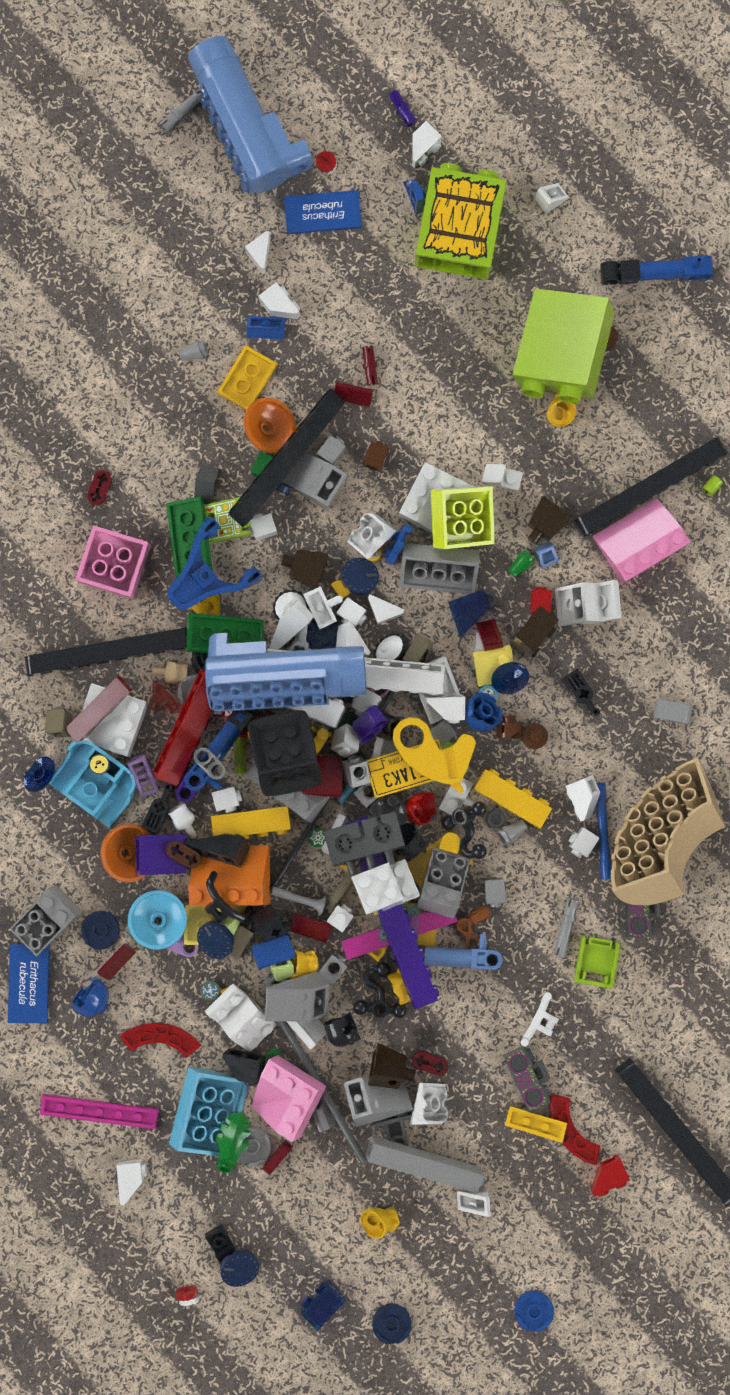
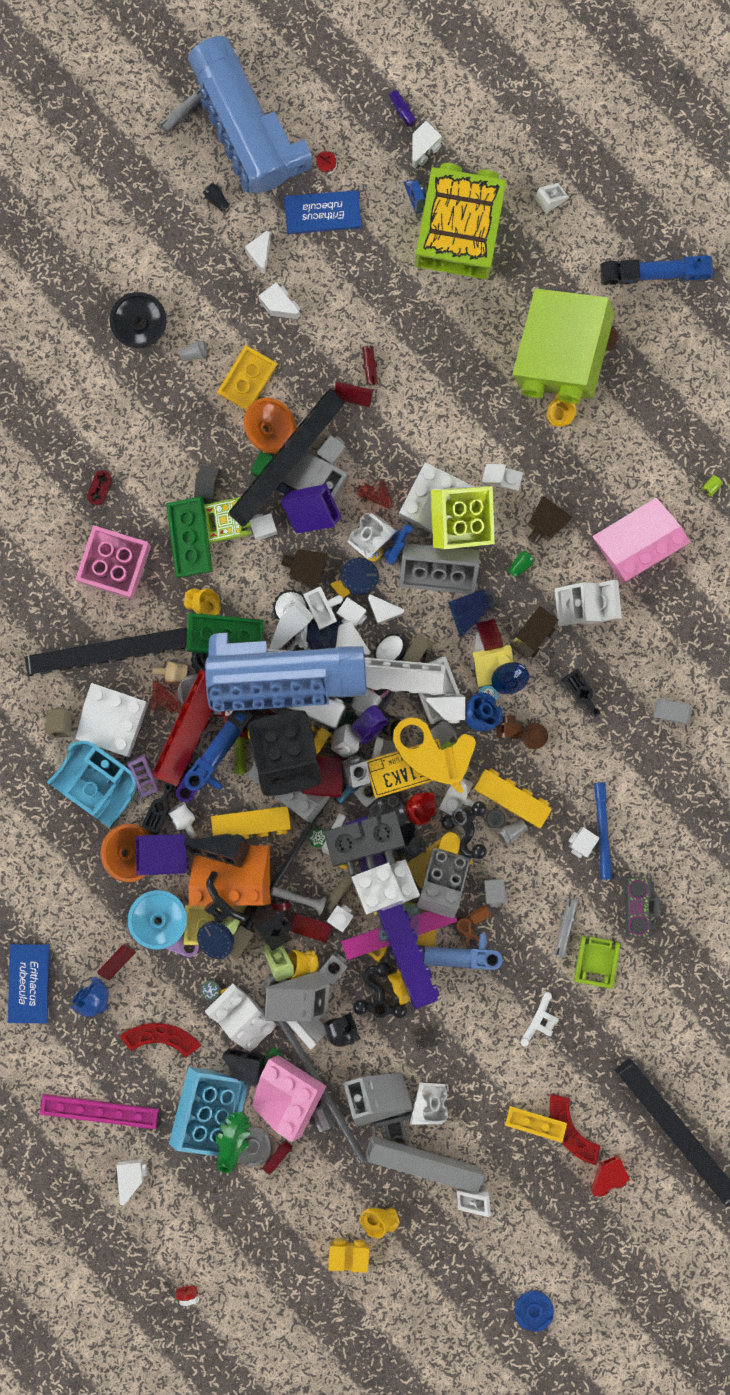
light grey slope [10,884,83,957] -> none
clear blue dish [24,757,55,792] -> none
slope [65,676,132,742] -> none
dark blue tile [81,911,120,950] -> none
light yellow tile [89,754,110,775] -> none
reddish brown beam [165,841,201,868] -> none
blue animal [167,517,263,610] -> none
light grey beam [194,748,227,780] -> none
black slope [205,1224,237,1264] -> none
white brick [212,787,242,813] -> none
dark blue tile [219,1250,259,1287] -> none
blue slope [246,316,285,340] -> none
blue slope [251,935,296,969] -> none
clear blue brick [301,1279,345,1331] -> none
reddish brown brick [363,441,389,473] -> none
dark brown torso [368,1043,416,1089] -> none
dark blue tile [372,1303,411,1344] -> none
dark red beam [412,1051,448,1076] -> none
dark grey piece [503,1046,551,1112] -> none
red brick [529,587,552,614] -> none
medium blue slope [533,541,559,569] -> none
white slope [565,775,600,822] -> none
black beam [574,437,728,537] -> none
tan brick [611,757,725,905] -> none
none -> black dish [110,292,167,349]
none -> black cone [203,183,230,212]
none -> dark red tile [271,900,290,912]
none -> dark purple brick [281,484,341,534]
none -> yellow brick [328,1238,369,1273]
none -> clear red slope [356,479,393,510]

